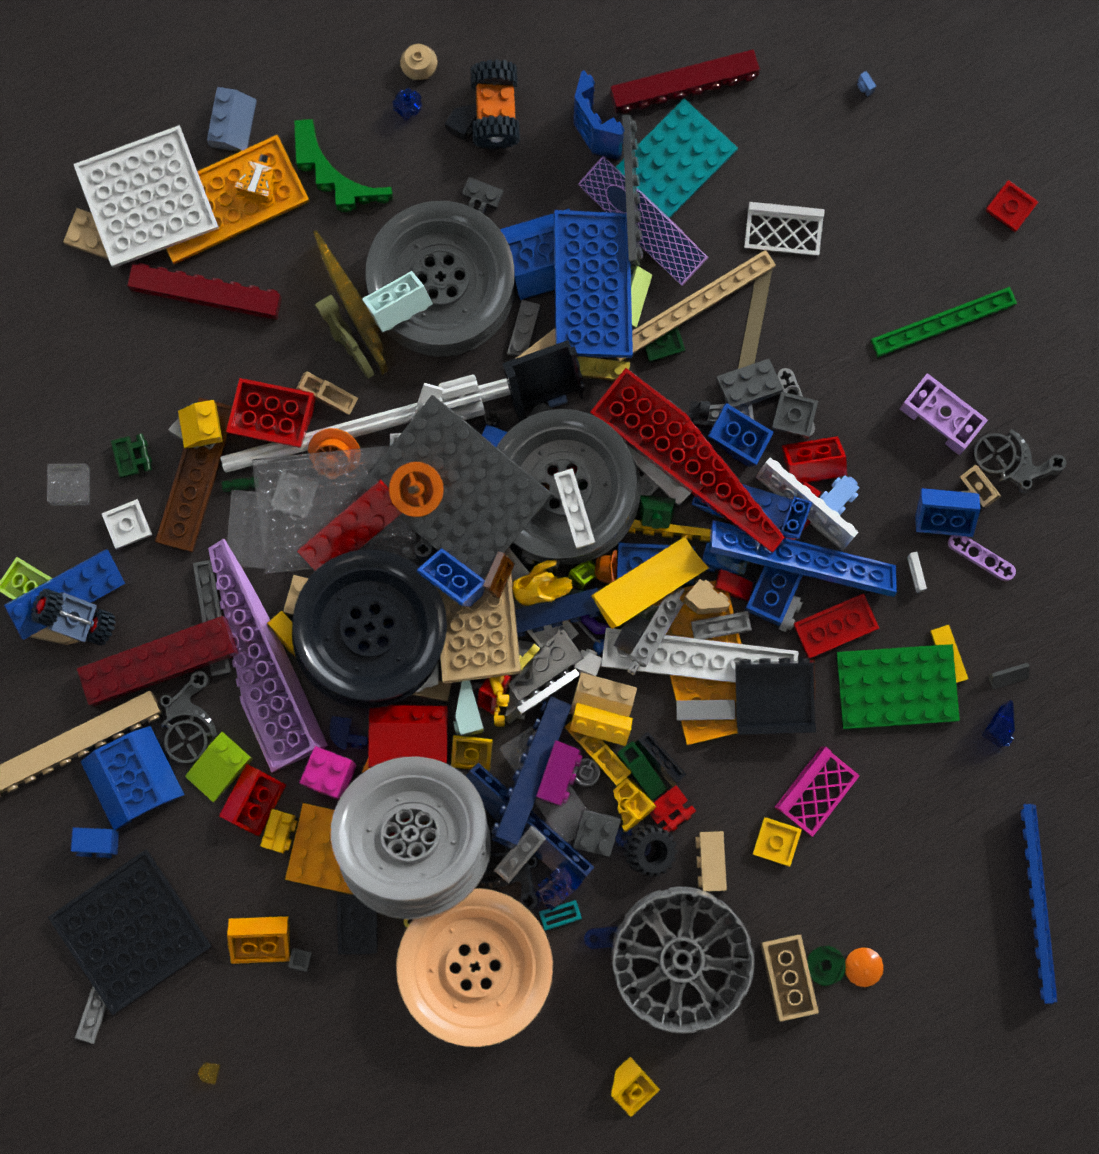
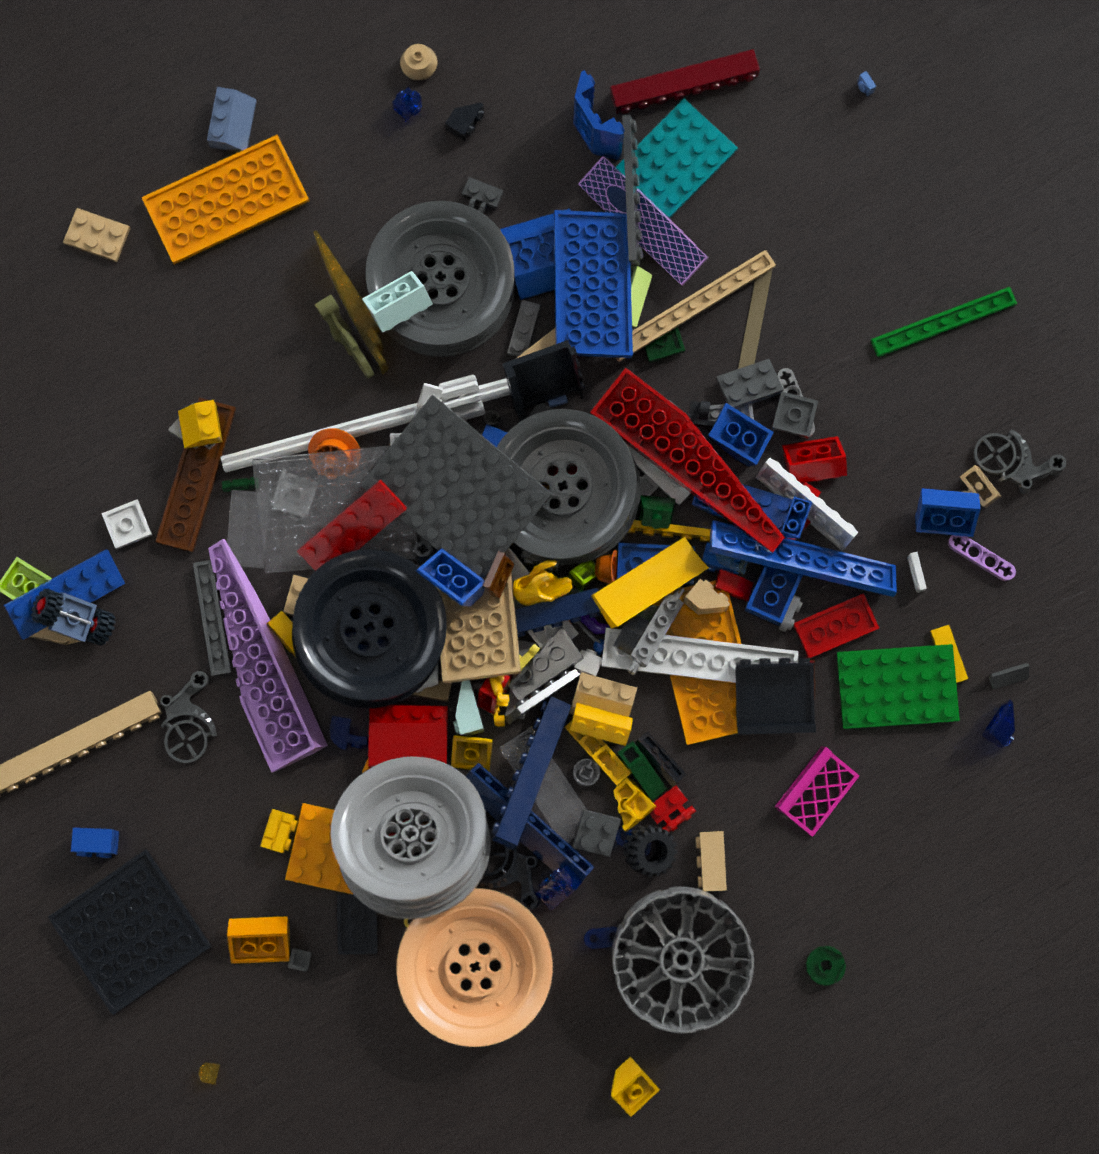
clear brick [47,463,90,506] -> none
white plate [73,125,219,268] -> none
light grey tile [75,986,107,1044] -> none
dark red brick [77,616,239,707] -> none
blue slope [80,726,184,830] -> none
dark green plate [111,434,152,478] -> none
dark red brick [127,263,282,320] -> none
lime slope [185,732,253,802] -> none
red slope [219,764,286,836] -> none
red slope [226,378,316,448] -> none
light orange torso [234,154,275,202] -> none
green arch [294,119,393,212] -> none
tan slope [296,371,358,415] -> none
dark pink brick [300,746,357,800] -> none
orange piece [389,462,443,517] -> none
black plate [470,59,520,149] -> none
light grey tile [494,826,547,883] -> none
magenta slope [537,740,583,807] -> none
teal tile [539,900,582,930] -> none
white plate [554,469,595,549] -> none
light yellow plate [577,356,630,381] -> none
light grey tile [676,700,735,721] -> none
light grey tile [691,611,752,640] -> none
white fence [744,202,825,256] -> none
yellow plate [752,817,802,867] -> none
tan brick [760,934,819,1021] -> none
light blue brick [820,475,859,515] -> none
orange dish [845,947,883,987] -> none
lavender plate [900,373,988,456] -> none
red plate [985,180,1038,233] -> none
blue plate [1021,804,1057,1004] -> none

